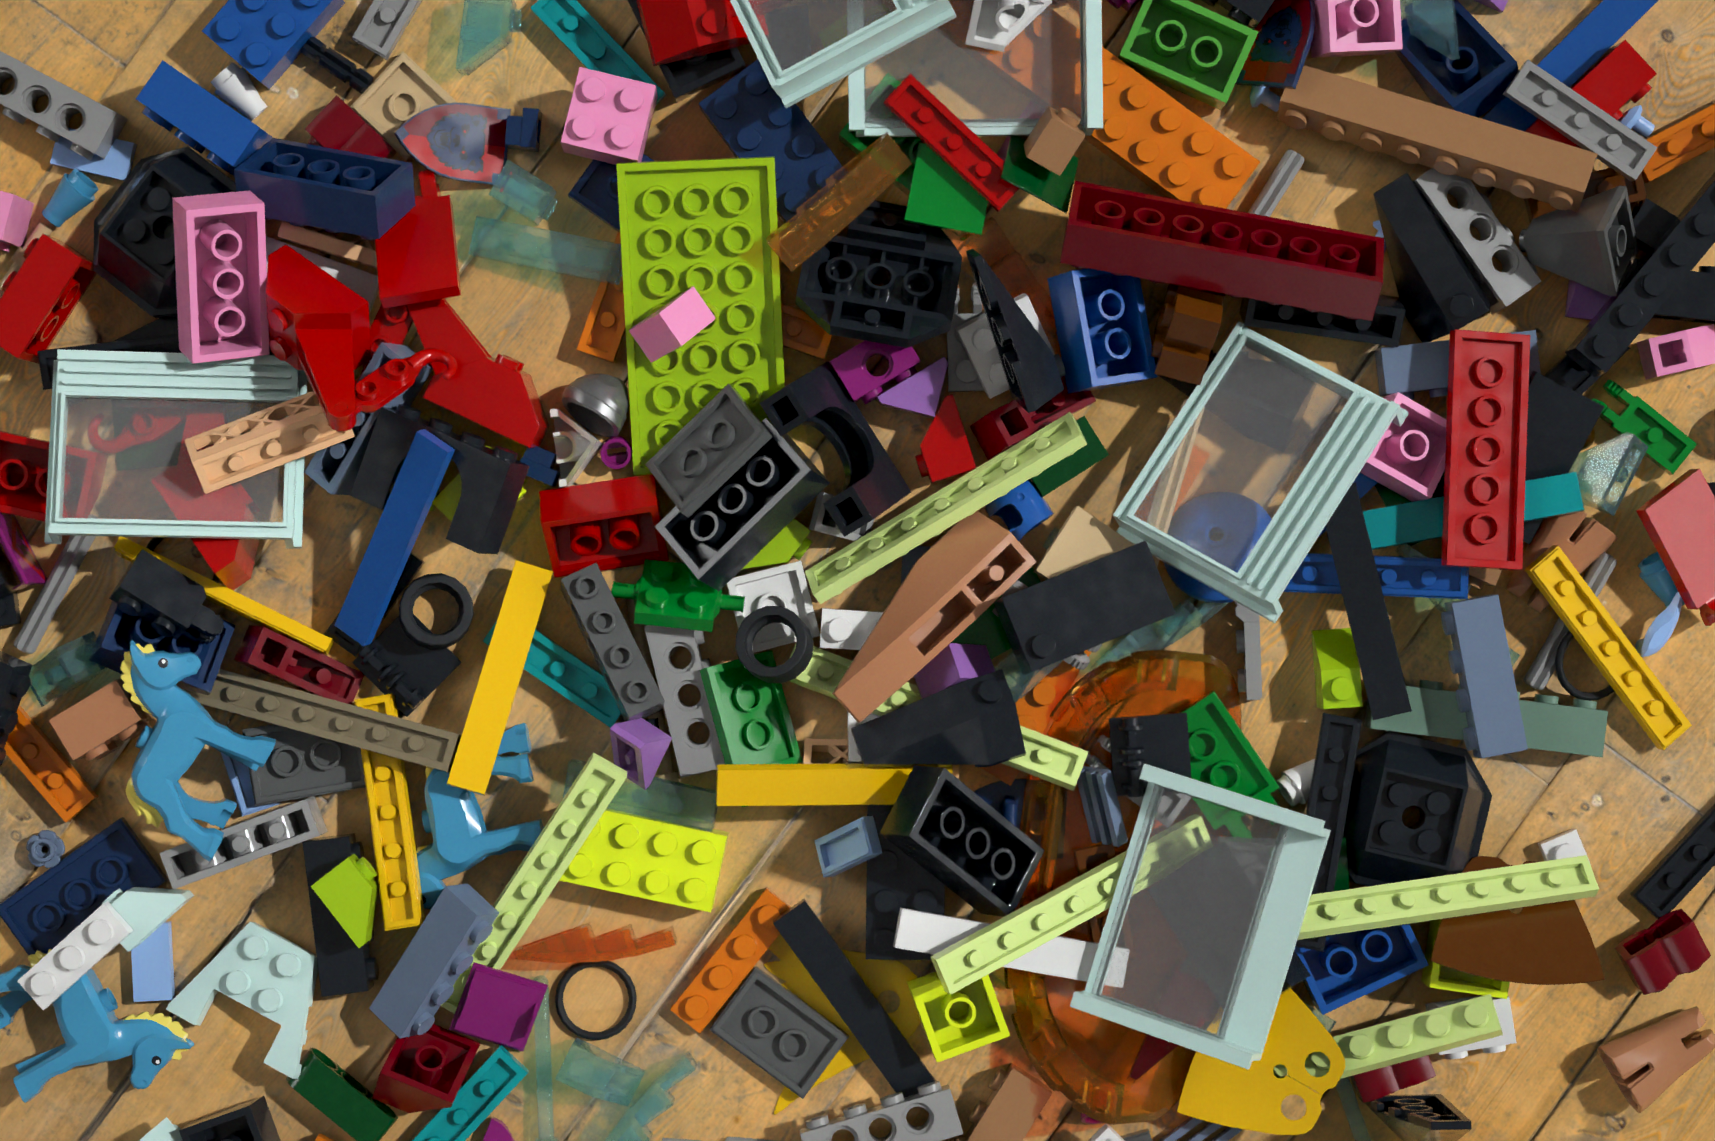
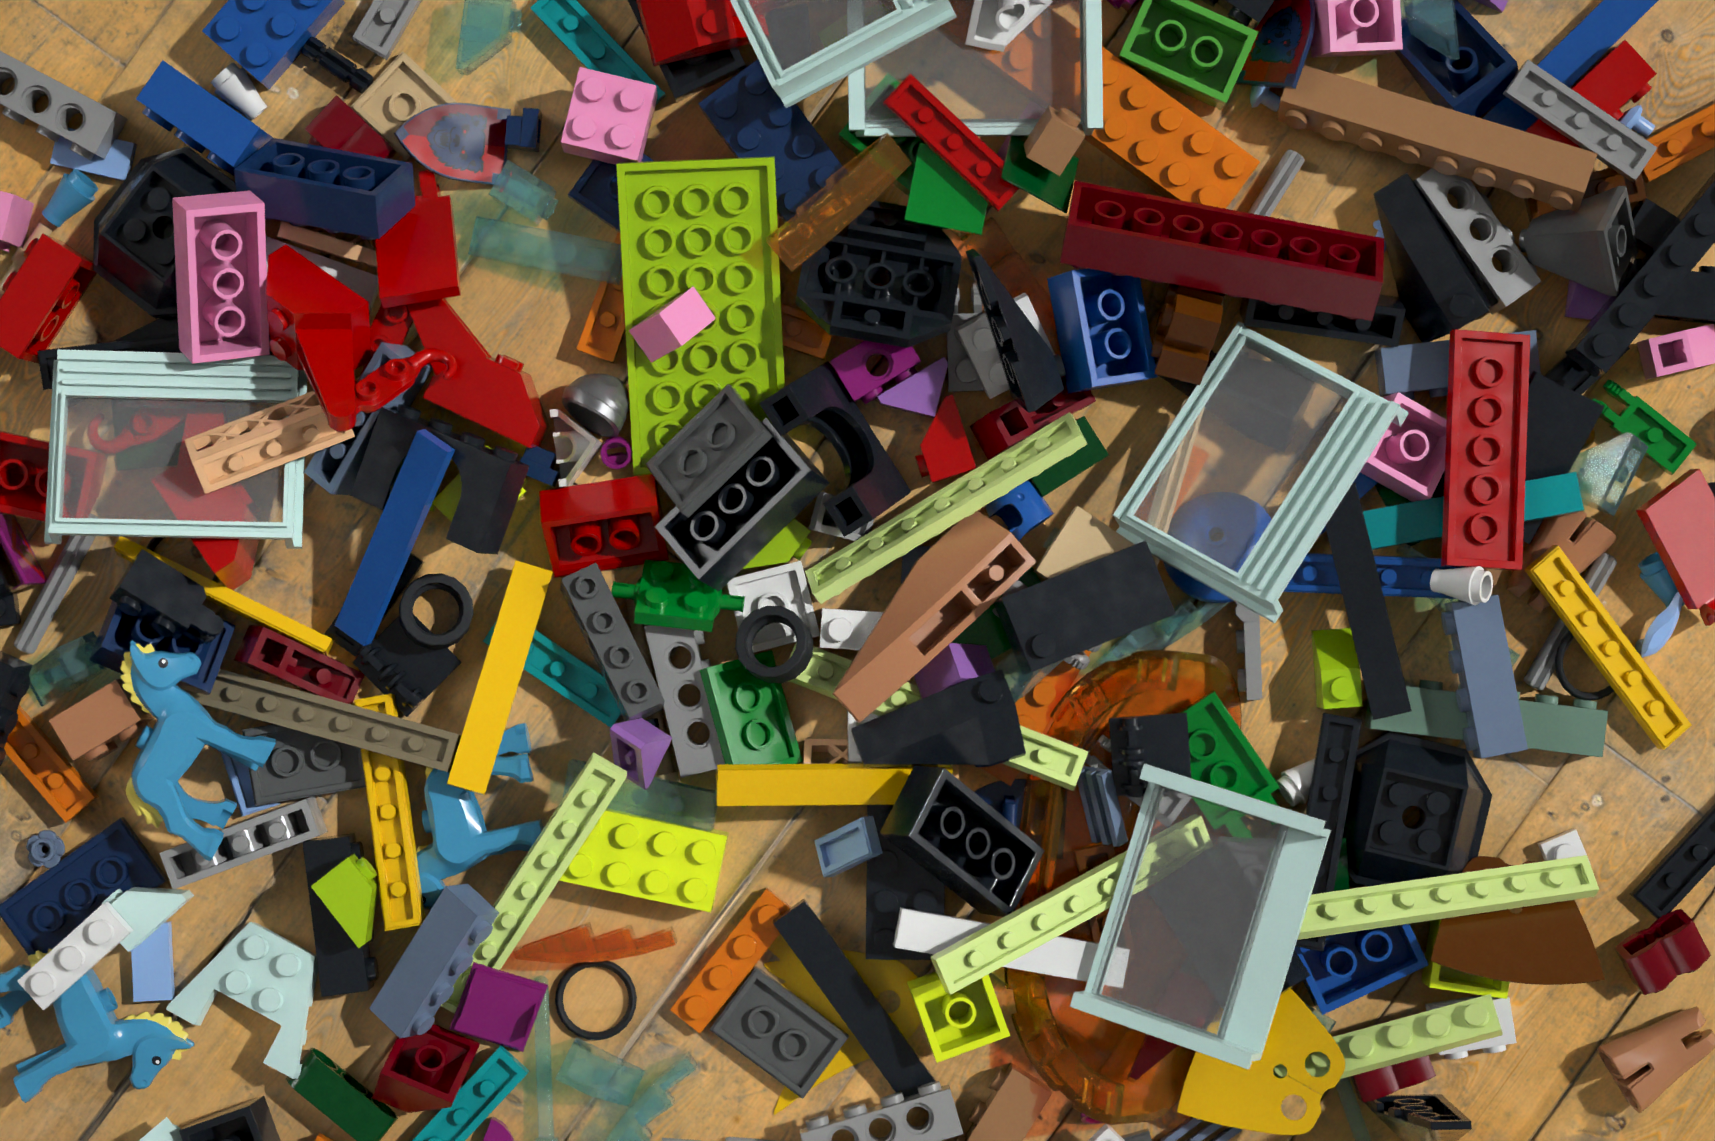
none -> white cone [1430,566,1493,605]

